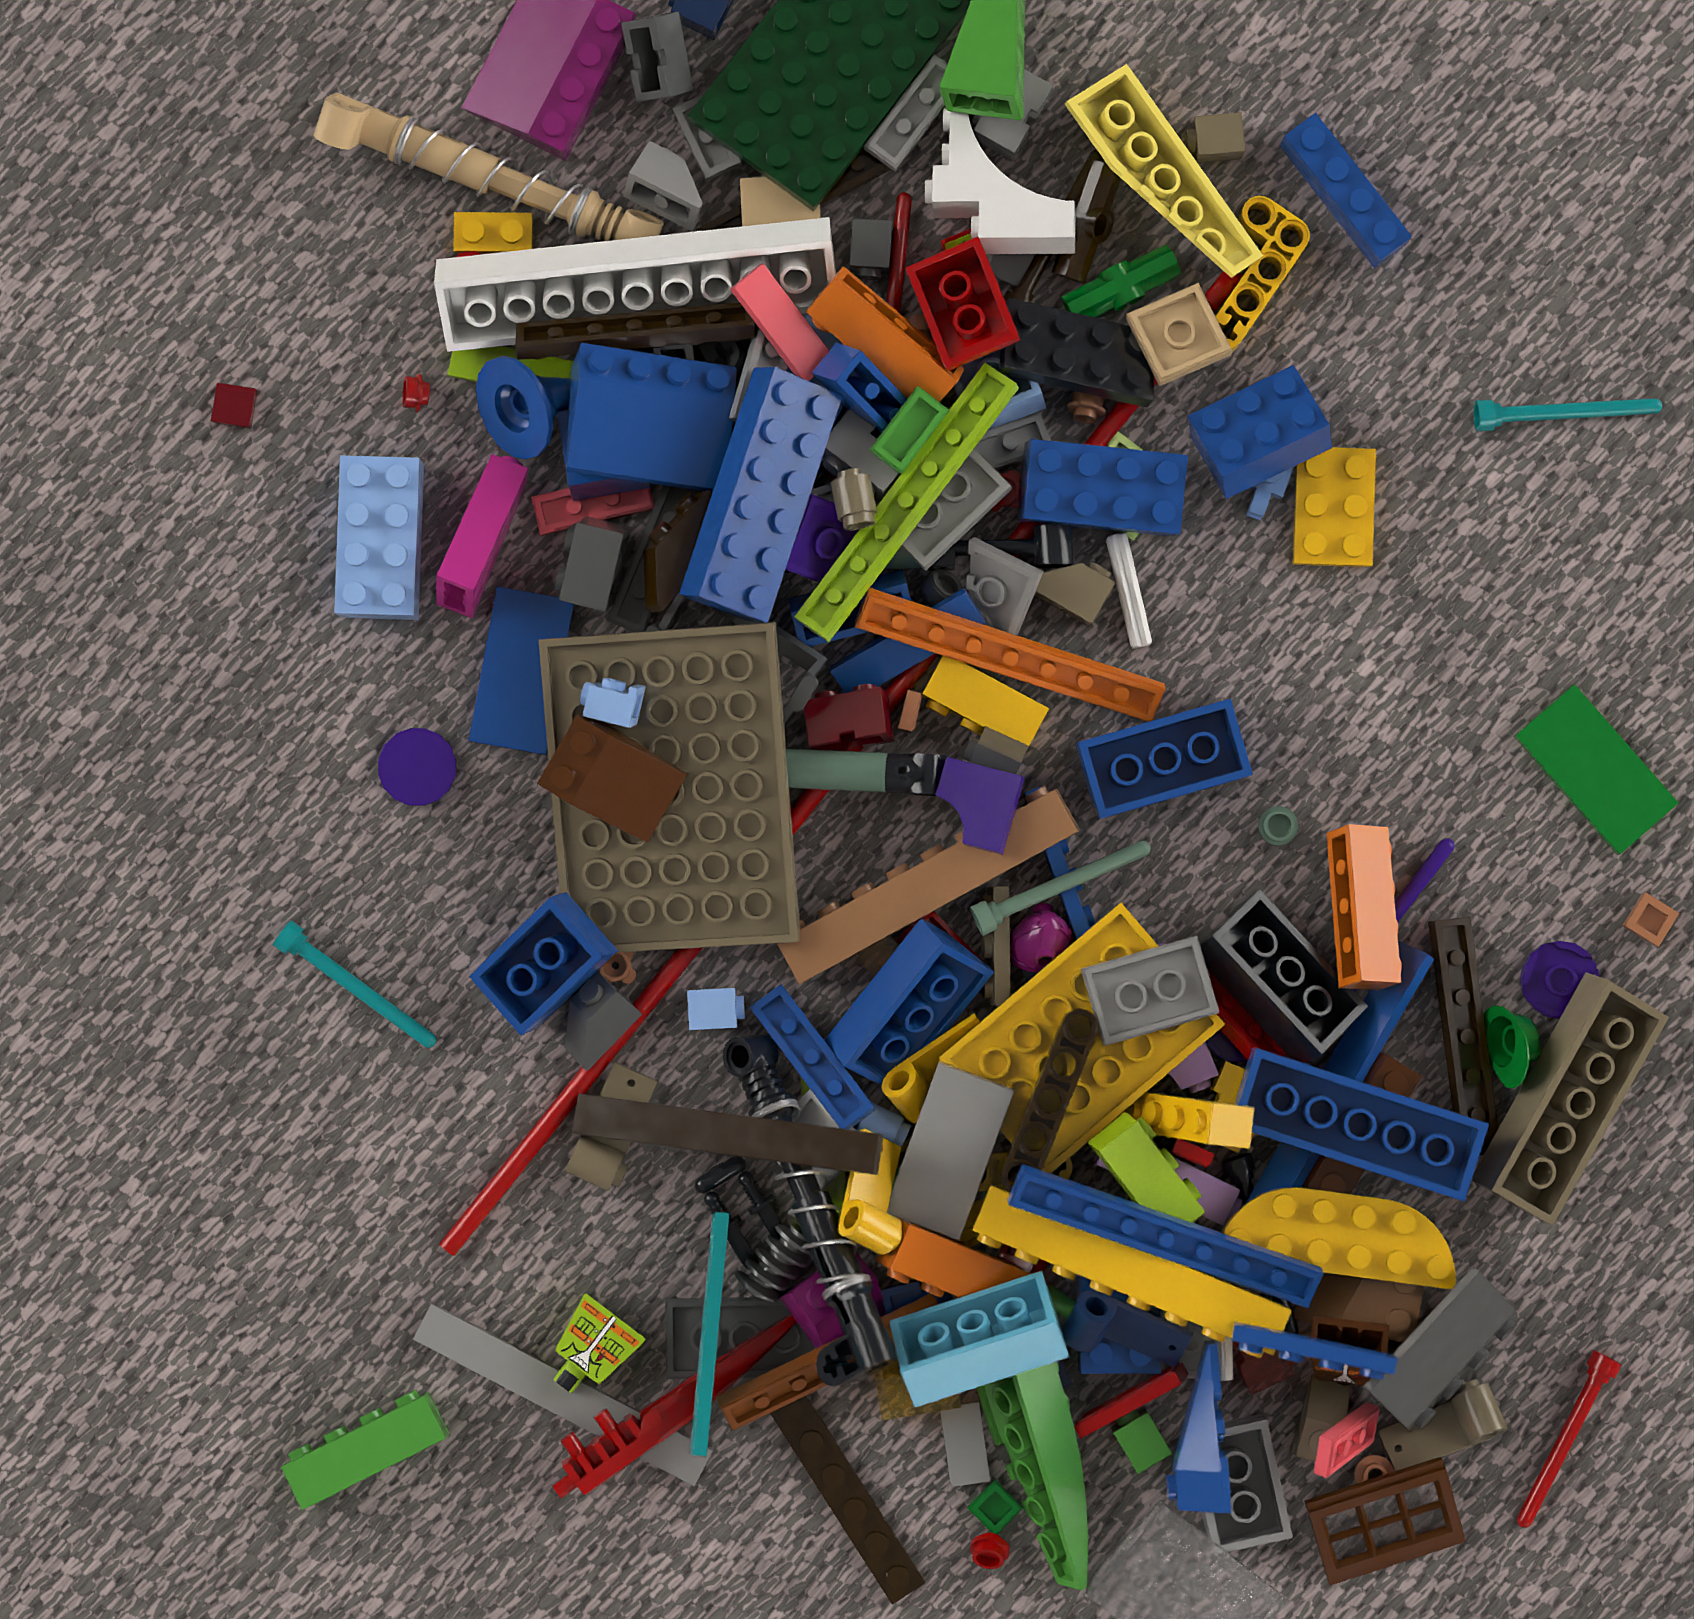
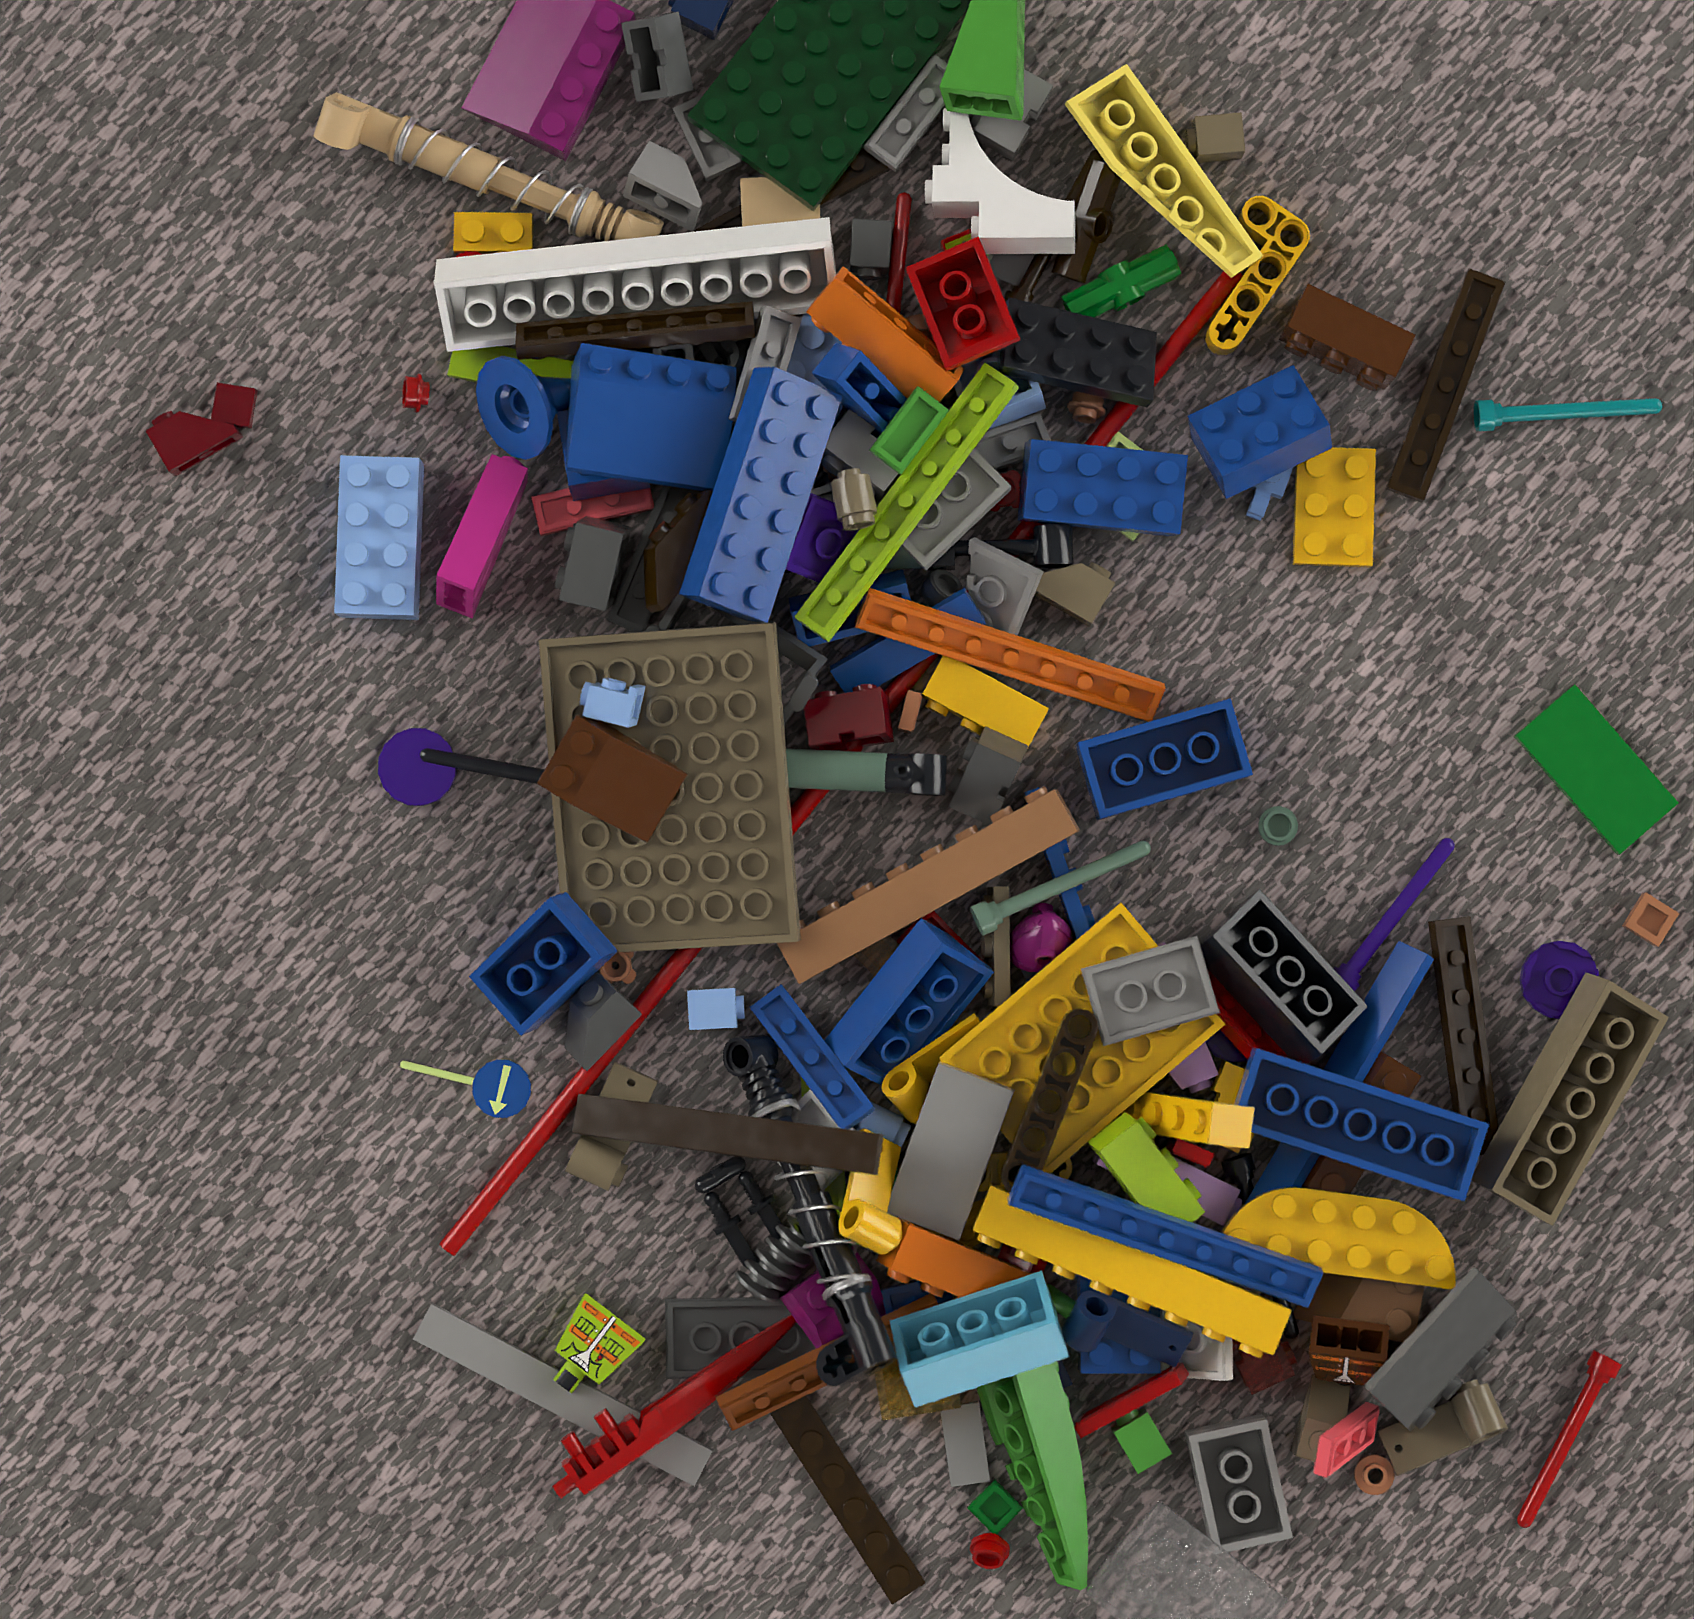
teal piece [273,920,437,1048] -> none
bright green brick [281,1390,450,1510] -> none
blue tile [468,586,575,755] -> none
teal tile [690,1212,729,1457] -> none
coral tile [730,263,829,381] -> none
dark purple tile [936,757,1025,855] -> none
white axle [1106,533,1152,649] -> none
tan tile [1126,283,1232,386] -> none
blue wedge [1166,1340,1231,1513] -> none
blue plate [1232,1321,1398,1380] -> none
blue brick [1279,112,1412,269] -> none
reddish brown piece [1304,1457,1466,1586] -> none
orange brick [1326,824,1402,990] -> none
green piece [1483,1006,1541,1089] -> none
none -> dark red slope [146,411,243,477]
none -> blue piece [400,1059,531,1118]
none -> black piece [420,748,545,784]
none -> reddish brown brick [1279,284,1416,391]
none -> dark brown plate [1385,268,1506,503]

